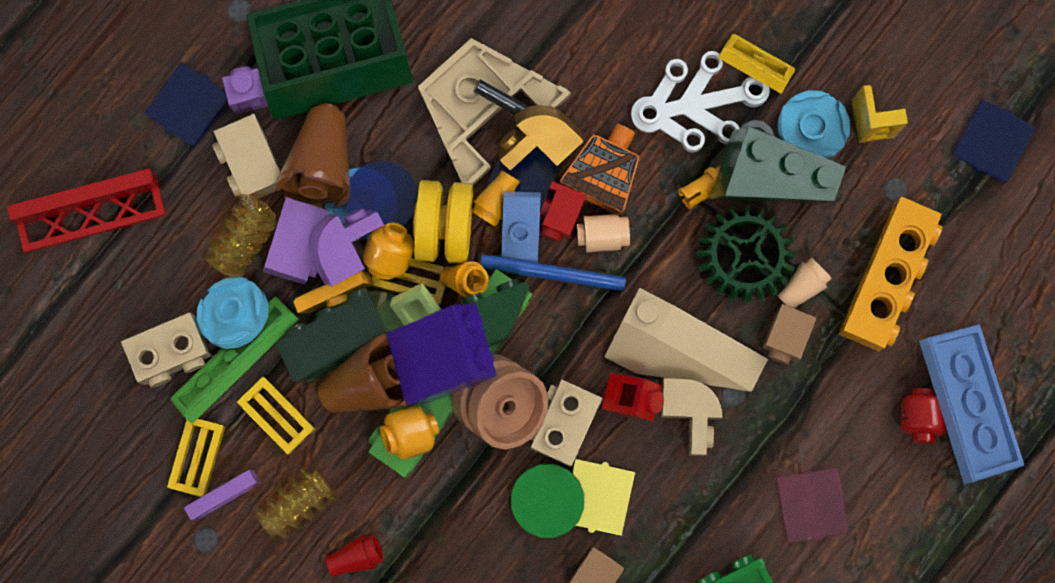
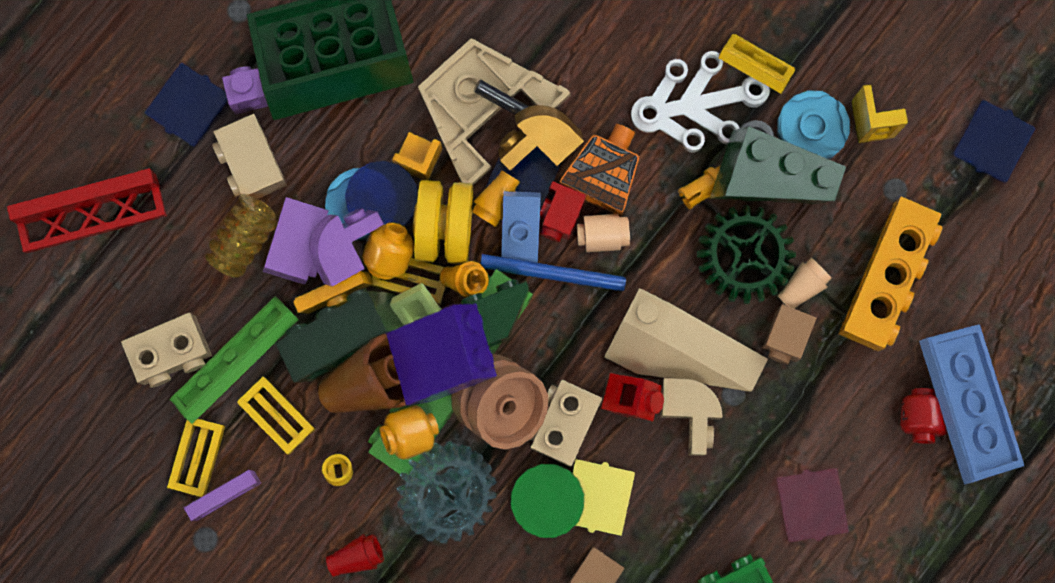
medium azure tile [196,276,269,349] -> none
clear yellow piece [252,467,338,543] -> none
dark orange cone [276,103,351,209] -> none
none -> yellow hinge [322,454,353,486]
none -> light orange panel [392,132,443,180]
none -> clear light blue gear [396,442,497,544]

